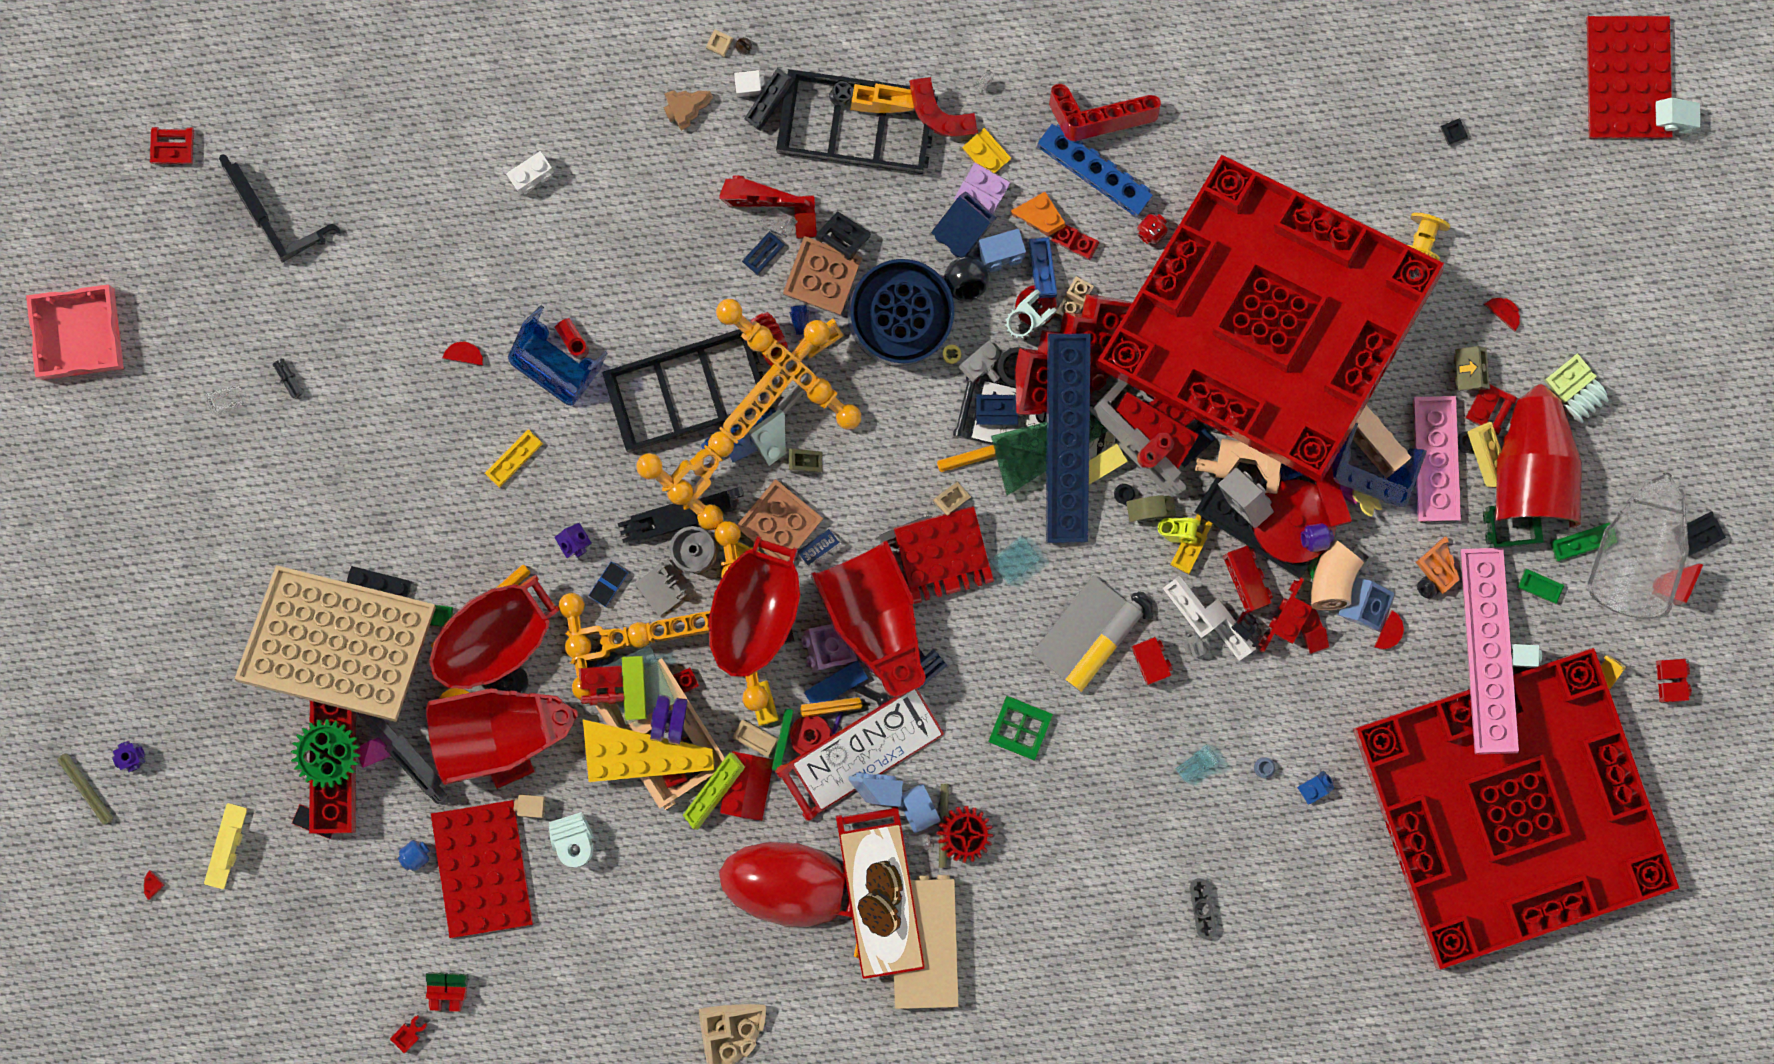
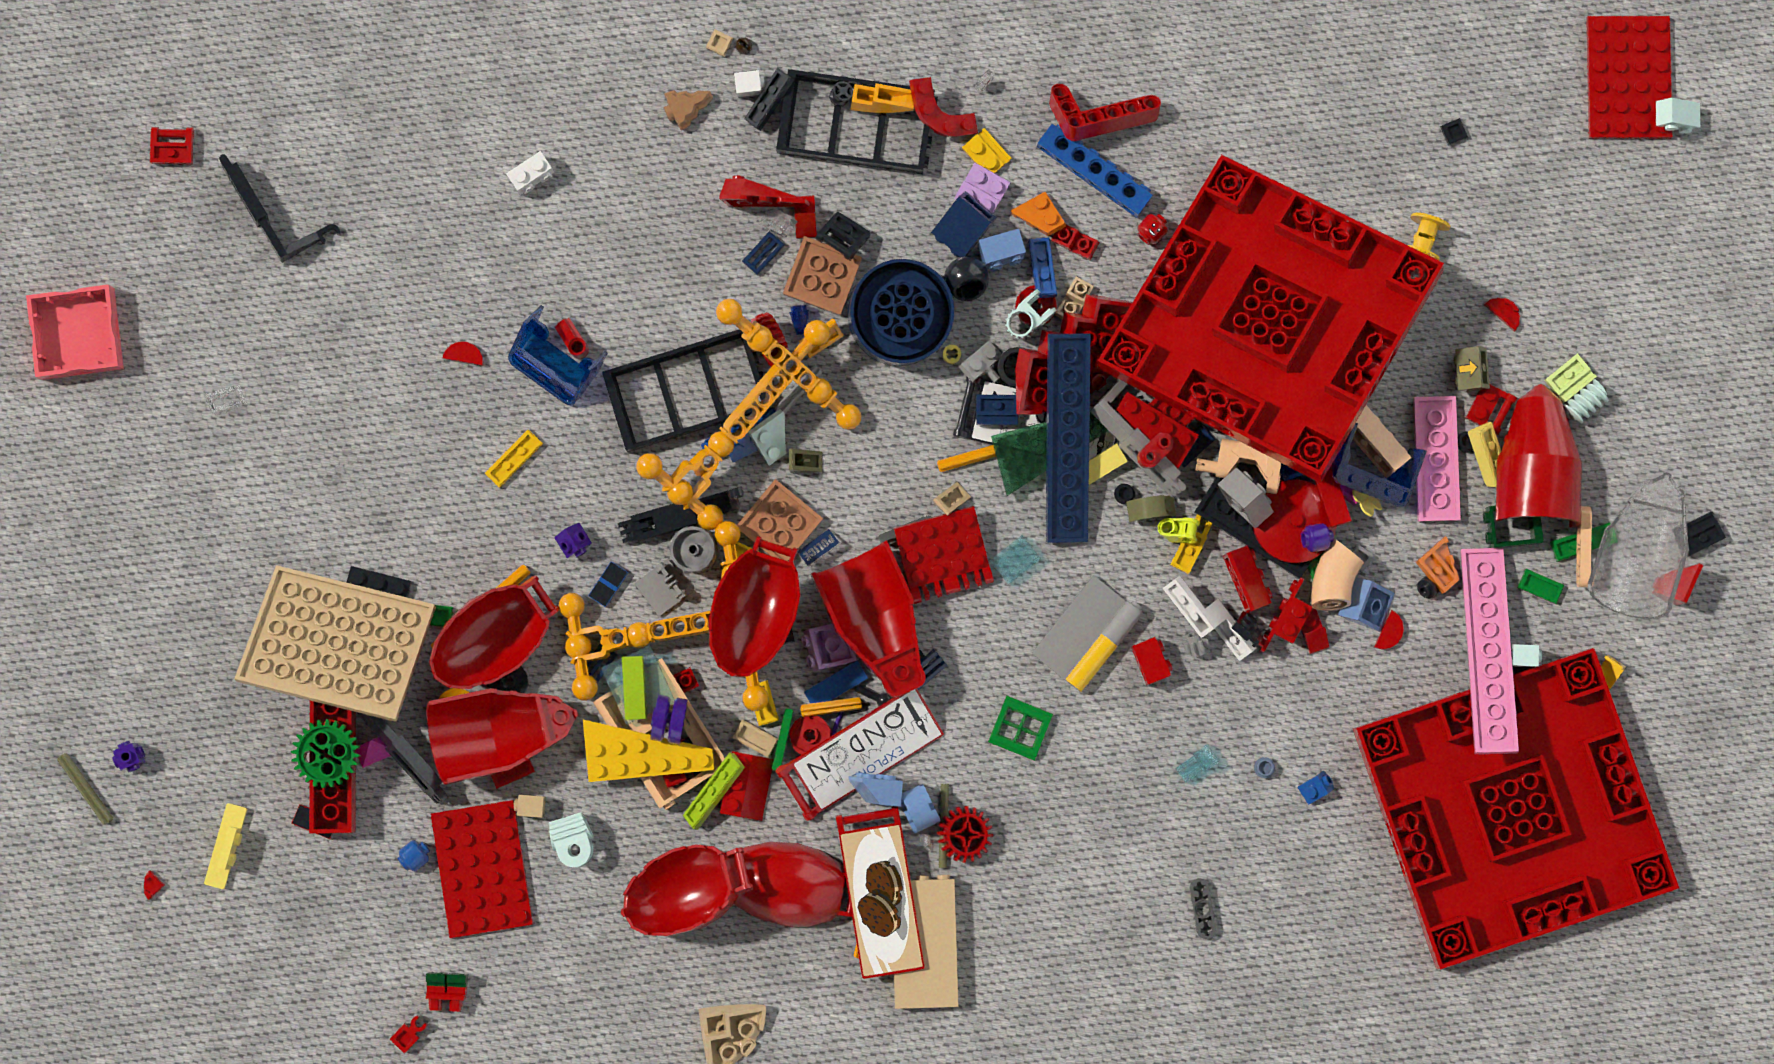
black axle [272,358,303,398] -> none
red plate [579,666,624,706] -> none
black arm [1131,591,1153,619] -> none
red piece [1656,659,1692,702] -> none
none -> red windscreen [621,844,753,936]
none -> light nougat beam [1576,506,1592,588]

